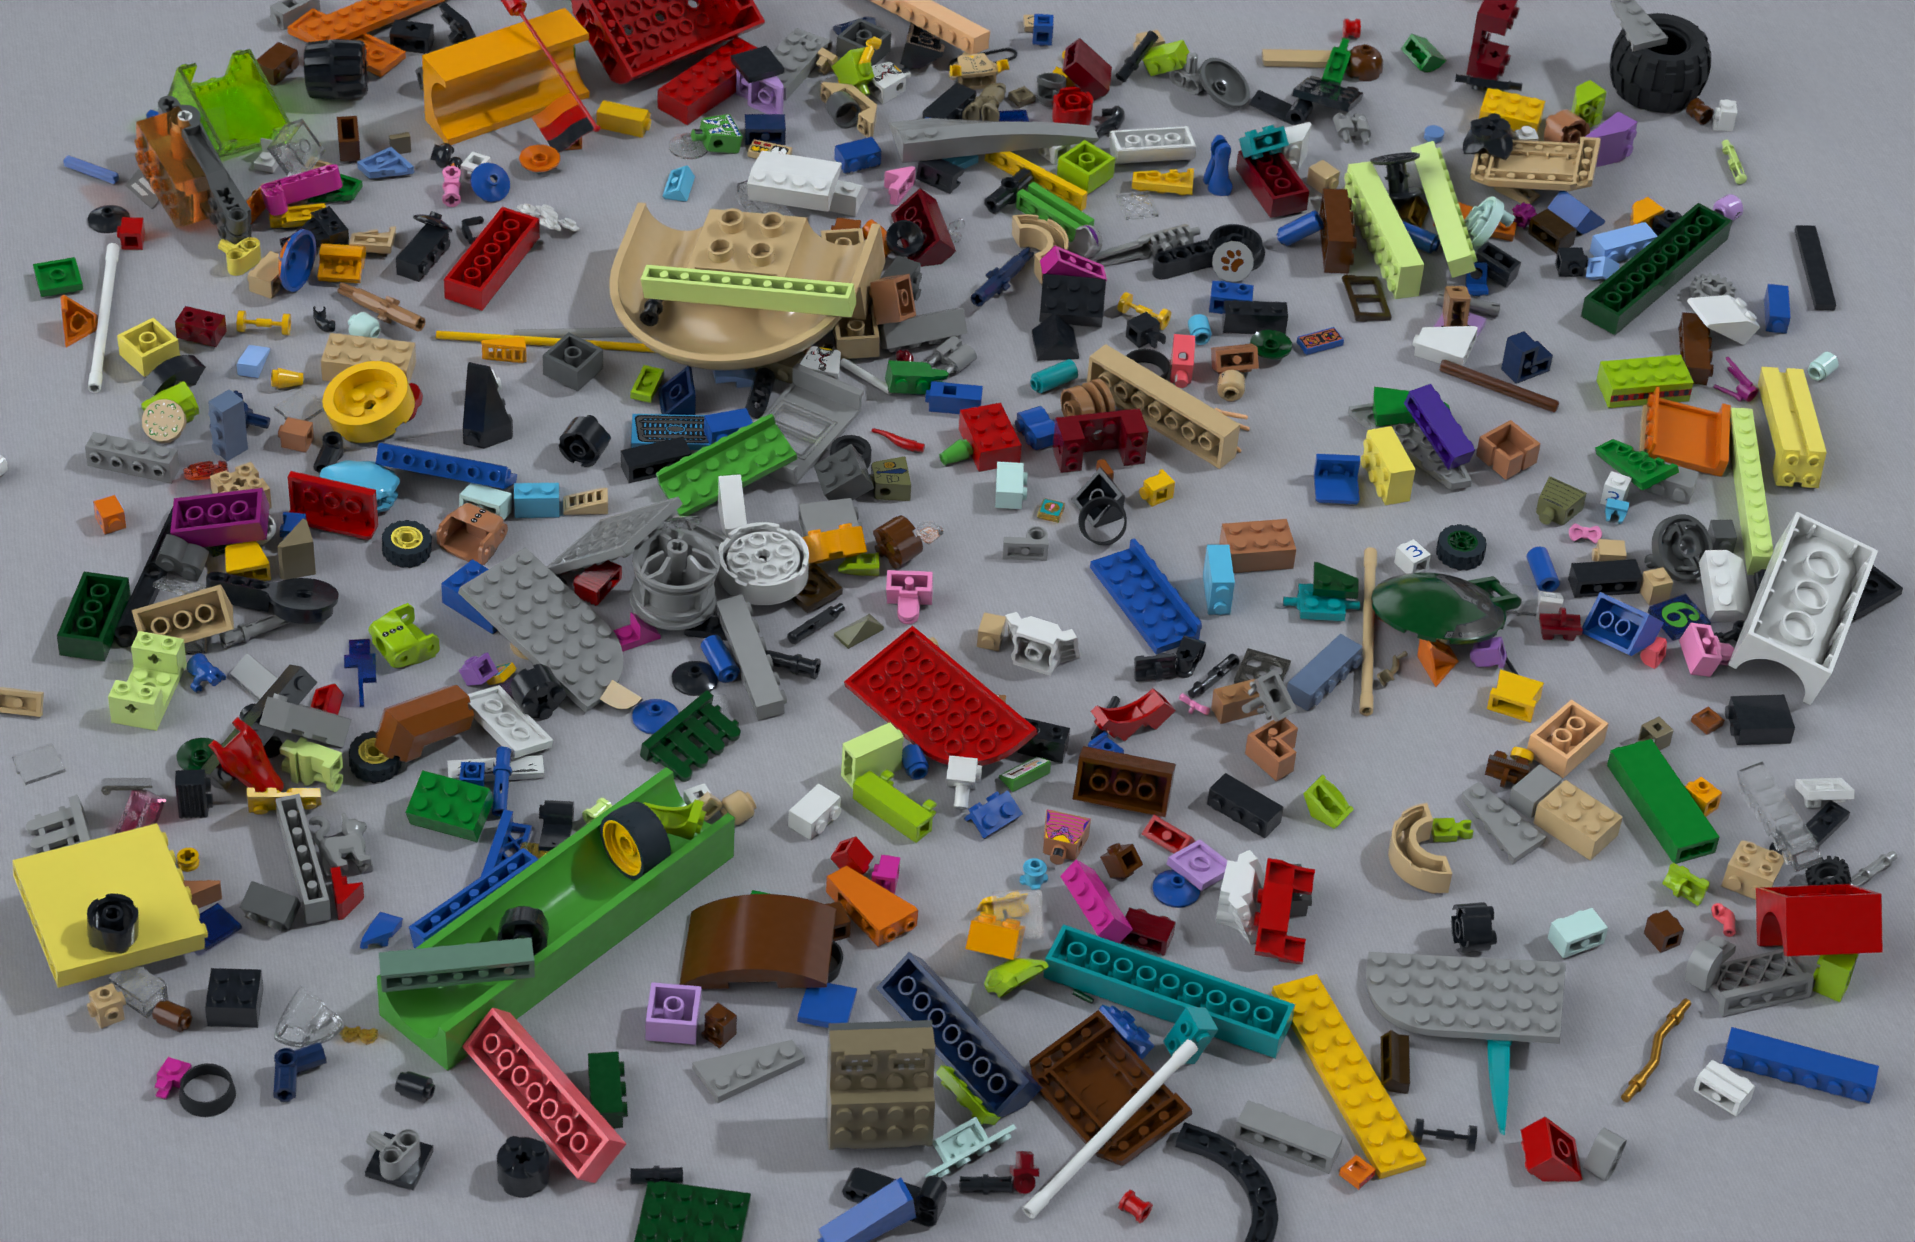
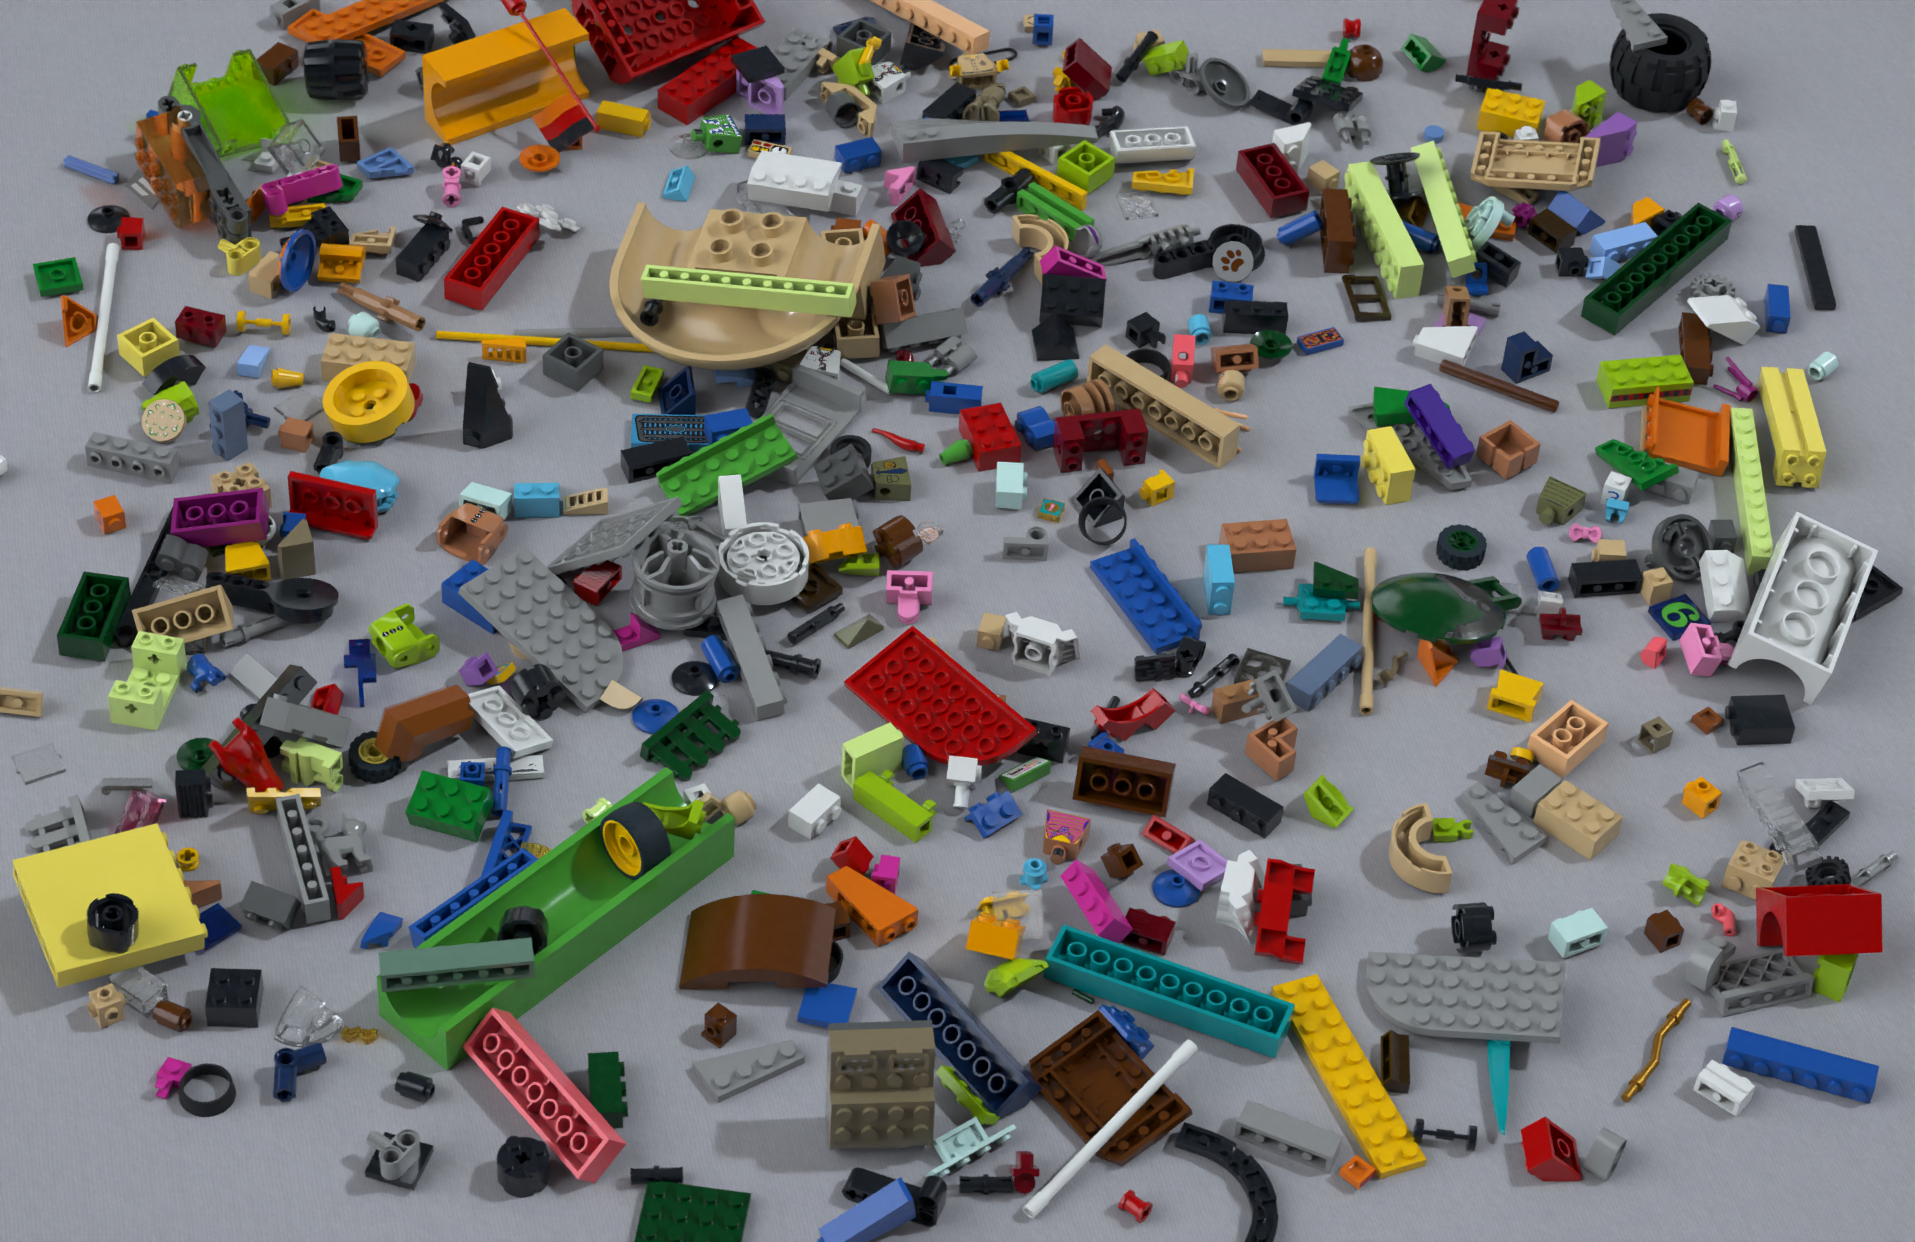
clear red tile [183,461,229,480] -> none
blue bracket [375,442,517,489] -> none
black wheel [382,520,432,568] -> none
dark tan tile [389,132,411,154] -> none
blue dish [470,163,510,202] -> none
black door [539,800,574,851] -> none
black brick [558,415,611,467] -> none
lavender brick [646,982,701,1045] -> none
dark grey helmet [1037,73,1066,107] -> none
yellow wheel [1117,292,1171,330] -> none
teal brick [1163,1007,1218,1064] -> none
blue piece [1203,135,1233,196] -> none
teal brick [1239,125,1289,160] -> none
white brick [1394,539,1431,574] -> none
black brick [1463,113,1519,160] -> none
blue slope [1582,592,1664,656] -> none
green brick [1607,739,1720,864] -> none

